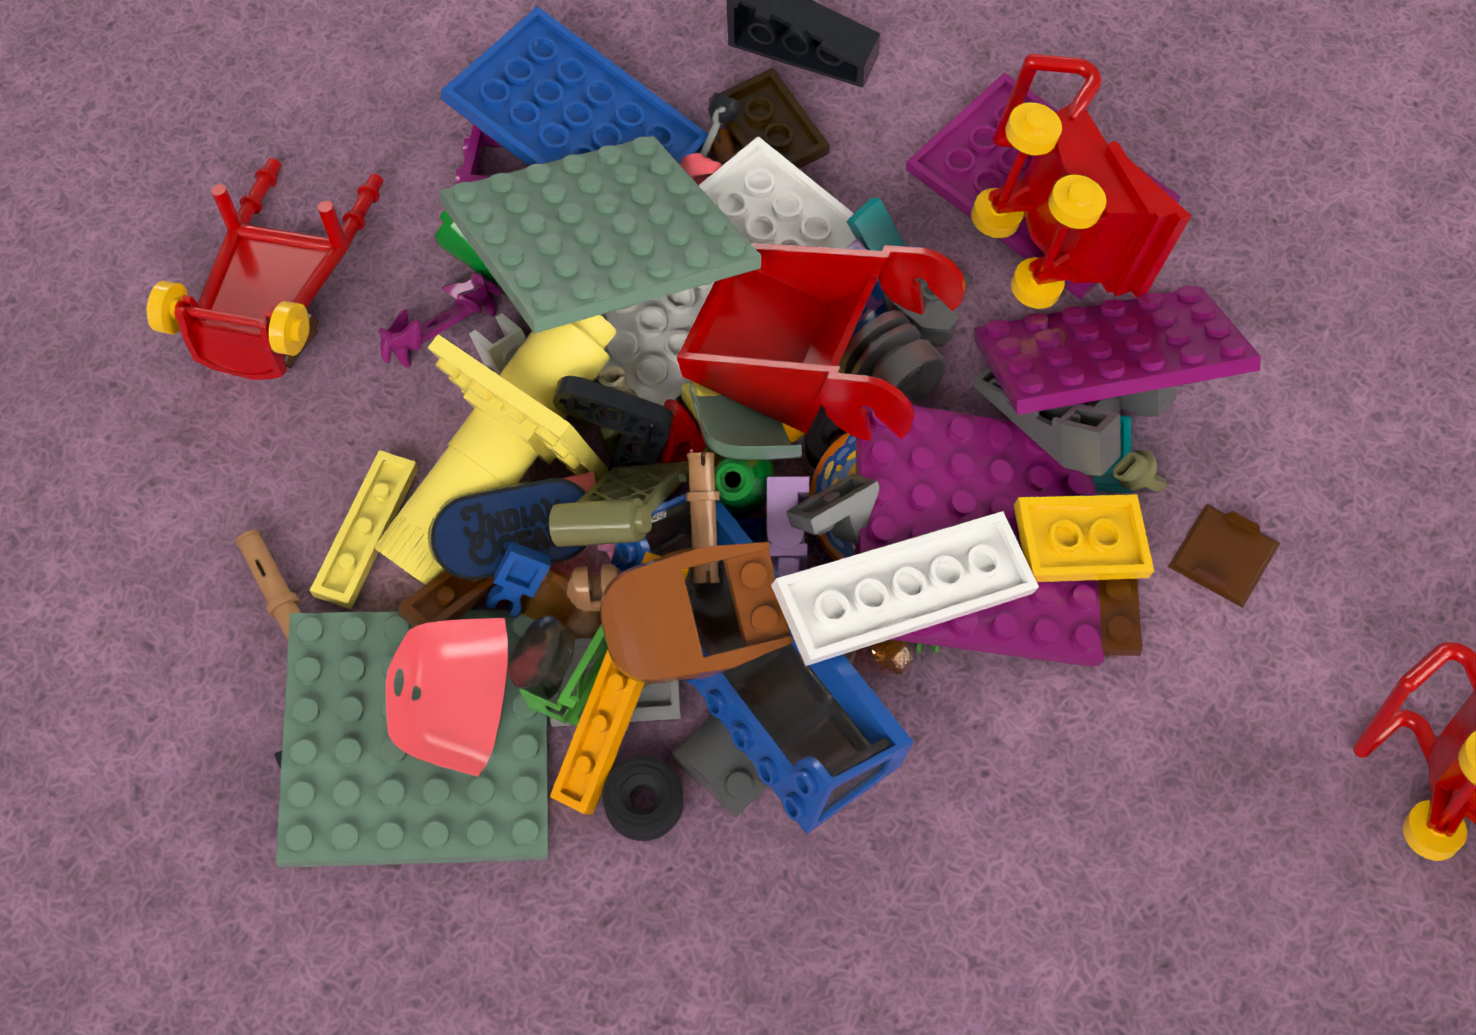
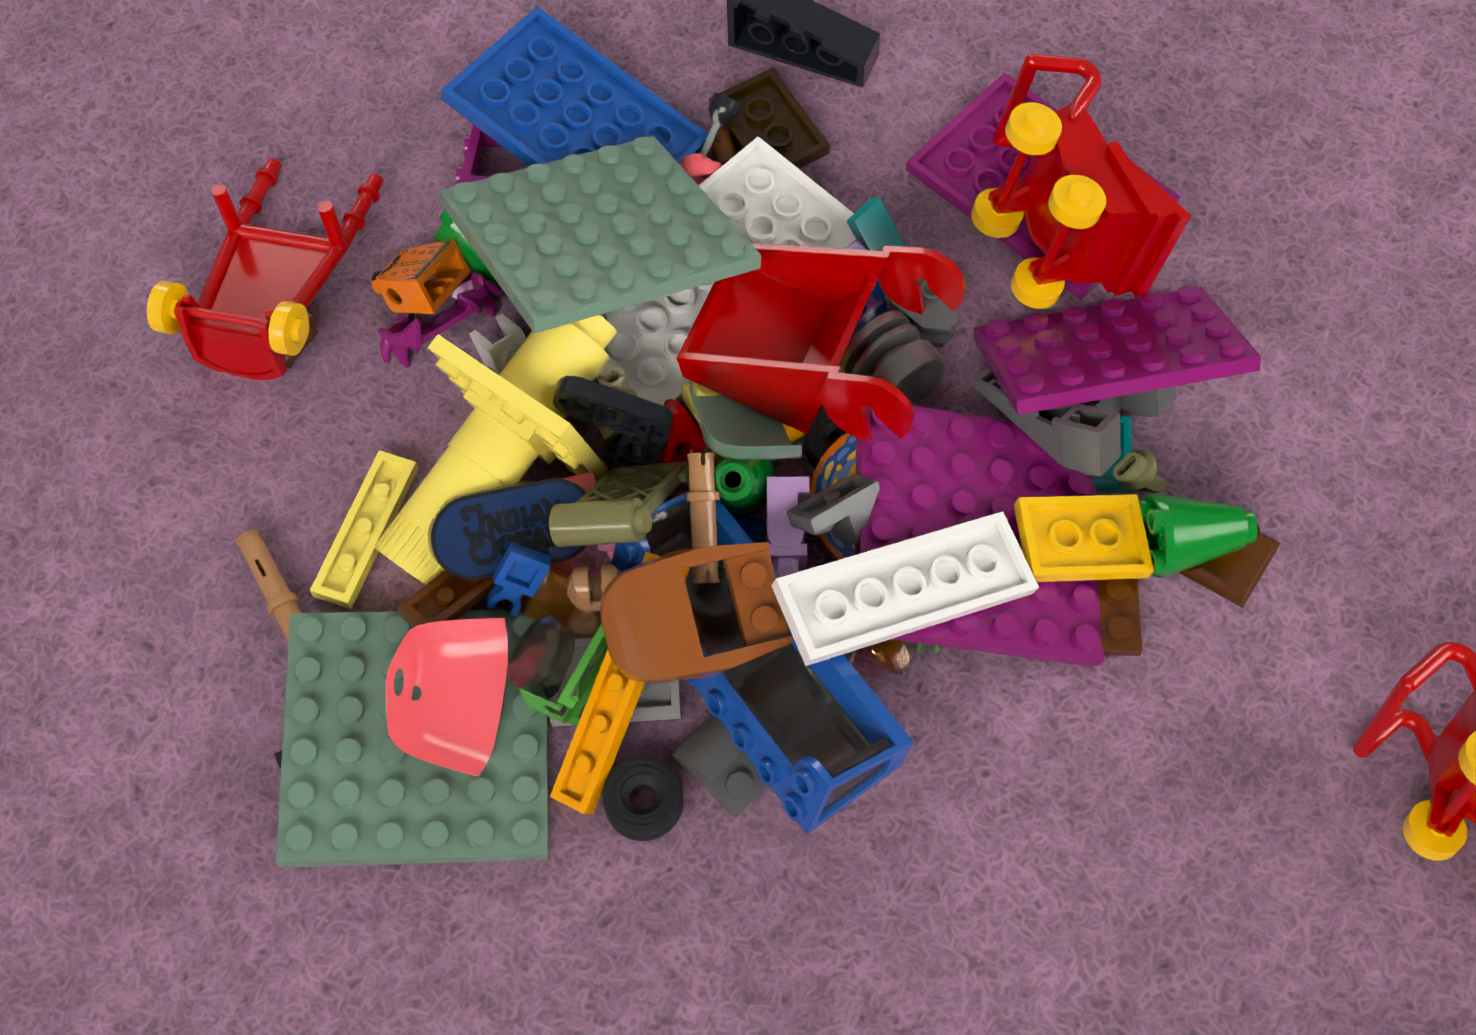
none -> orange torso [371,239,471,314]
none -> green cone [1138,494,1258,578]

